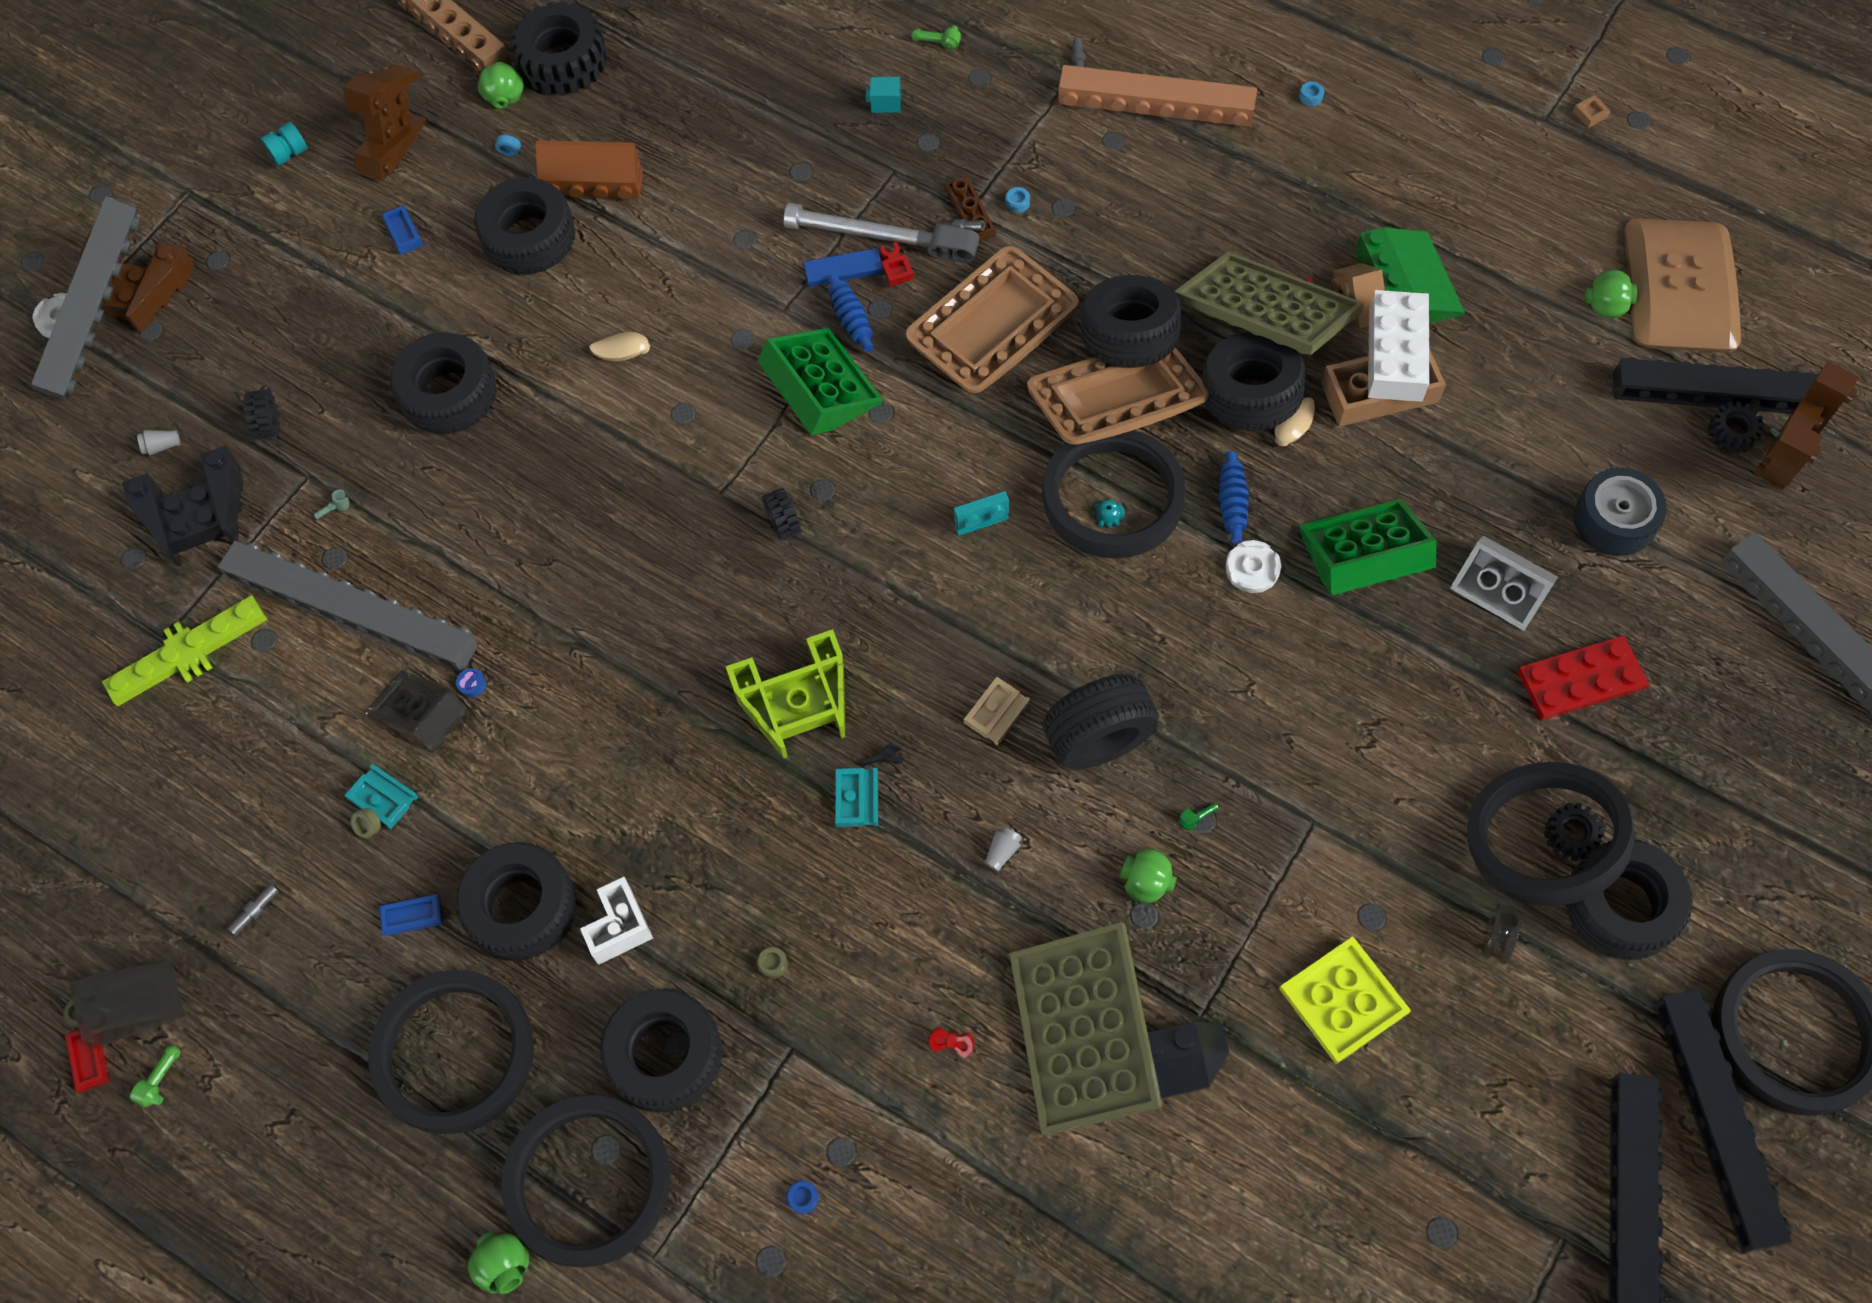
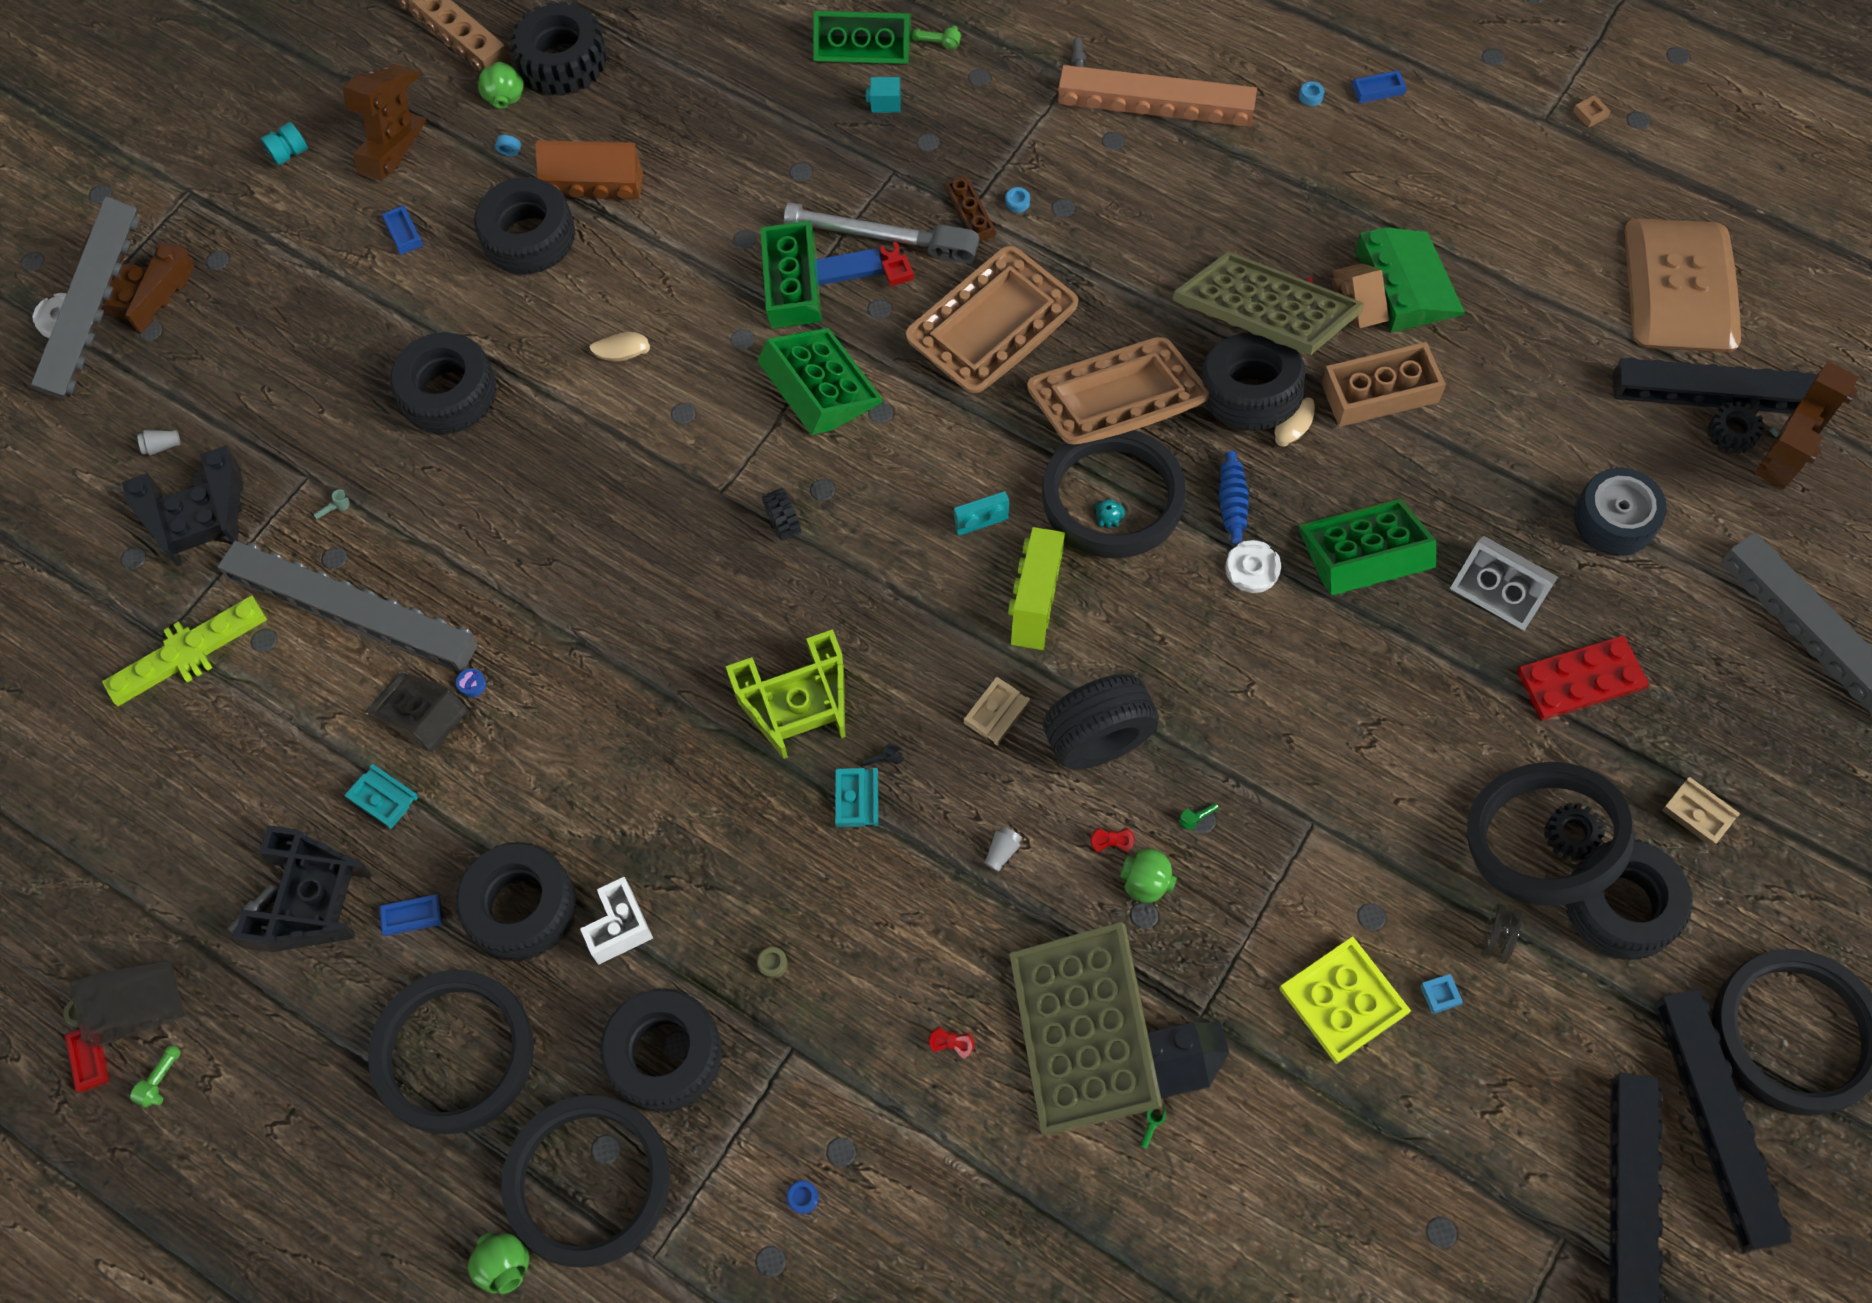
black tyre [243,389,280,439] -> none
olive tile [351,808,380,839] -> none
blue piece [828,274,874,352] -> none
flat silver bar [936,219,985,231] -> none
black tyre [1081,275,1181,368] -> none
white brick [1368,290,1429,402] -> none
bright green plant [1585,270,1637,319] -> none
none -> black wedge [234,825,372,952]
none -> green brick [760,220,822,329]
none -> green slope [814,10,911,64]
none -> lime wedge [1008,527,1065,650]
none -> red piece [1090,827,1135,852]
none -> green hand [1140,1107,1166,1149]
none -> blue tile [1351,70,1407,104]
none -> dark azure tile [1420,974,1463,1014]
none -> tan plate [1662,777,1740,847]

